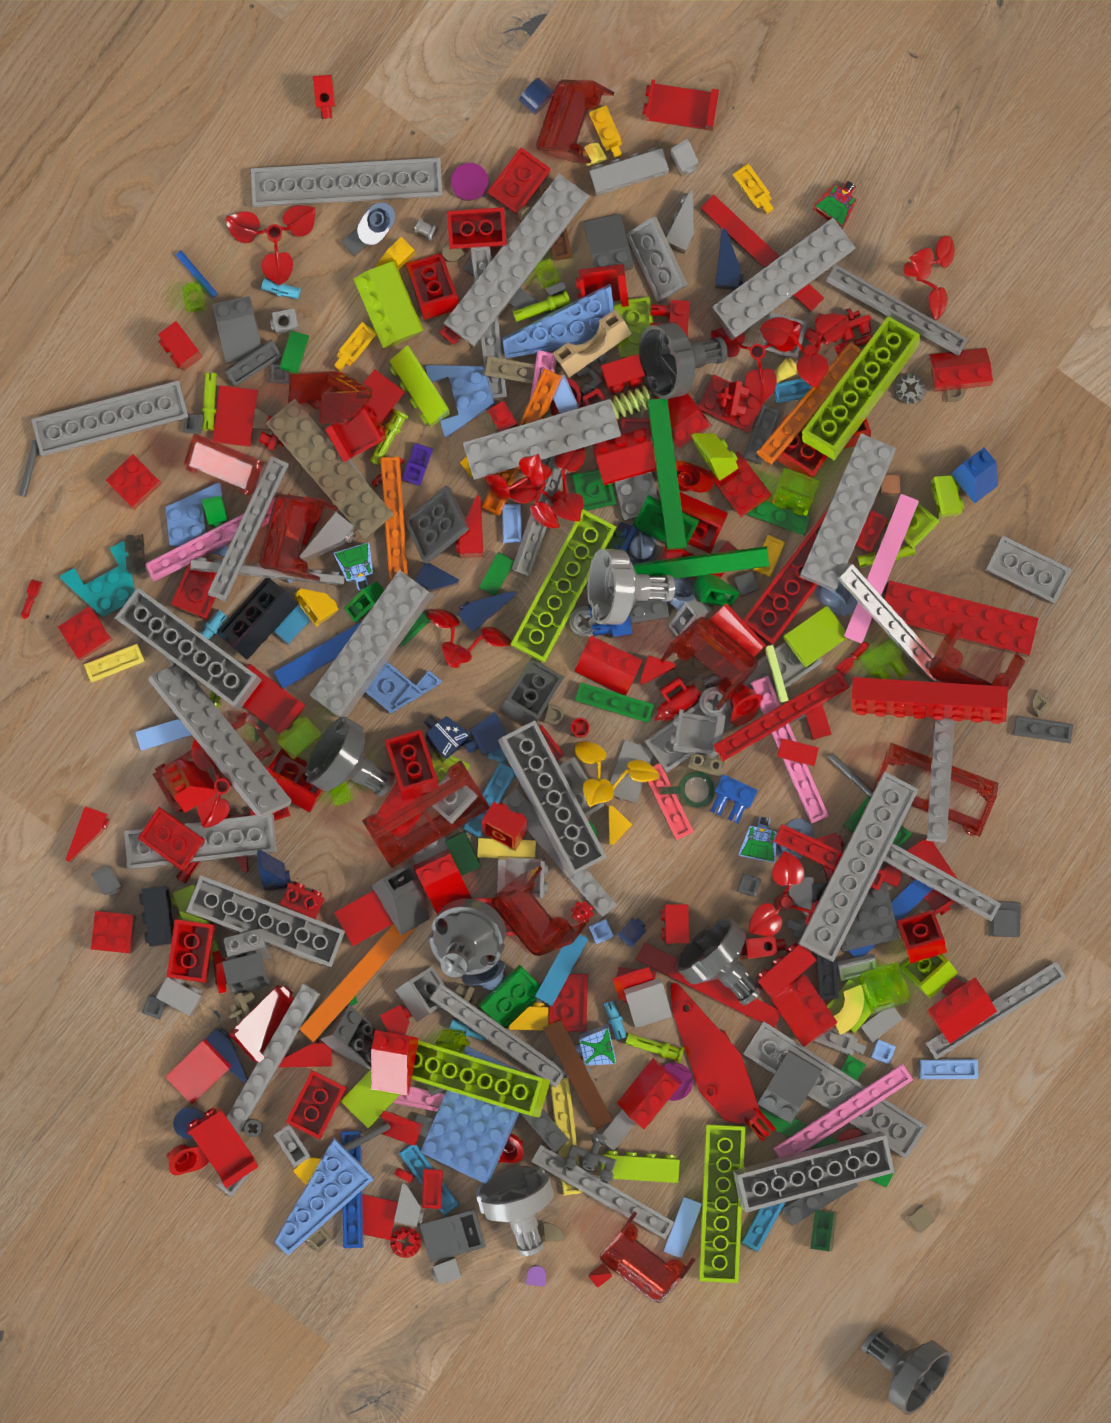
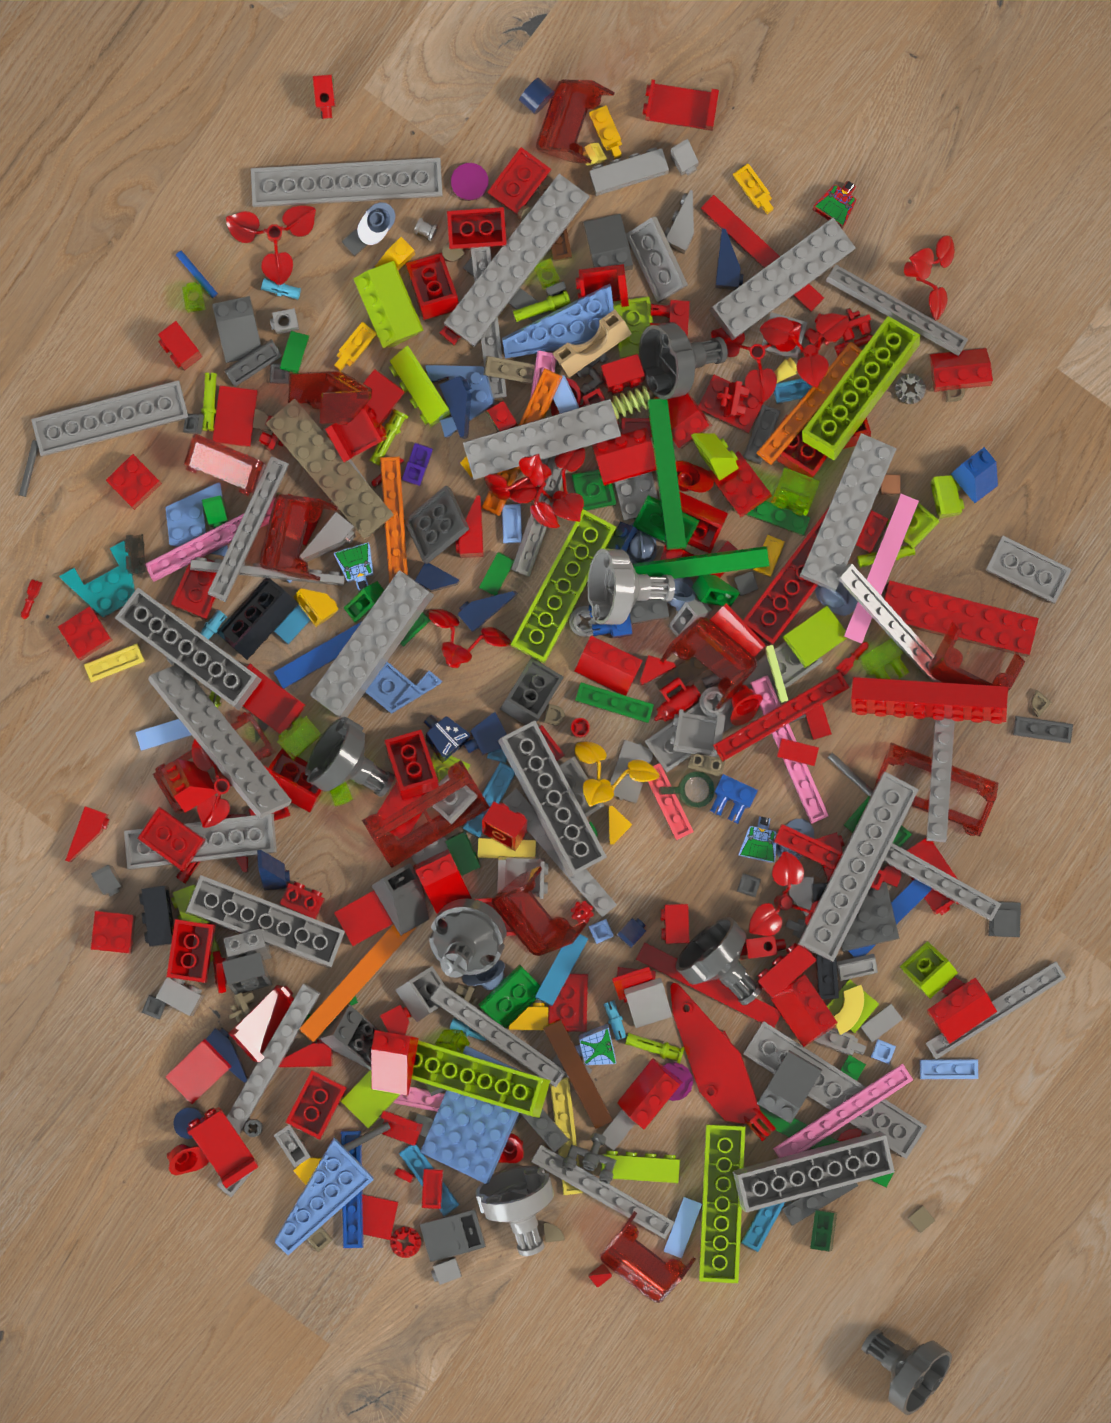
light grey slope [394,1183,424,1227] -> none
medium lavender tile [526,1266,546,1286] -> none
clear neon green brick [858,962,911,1014] -> none
red brick [897,910,947,964] -> none
none -> dark blue slope [439,376,472,439]

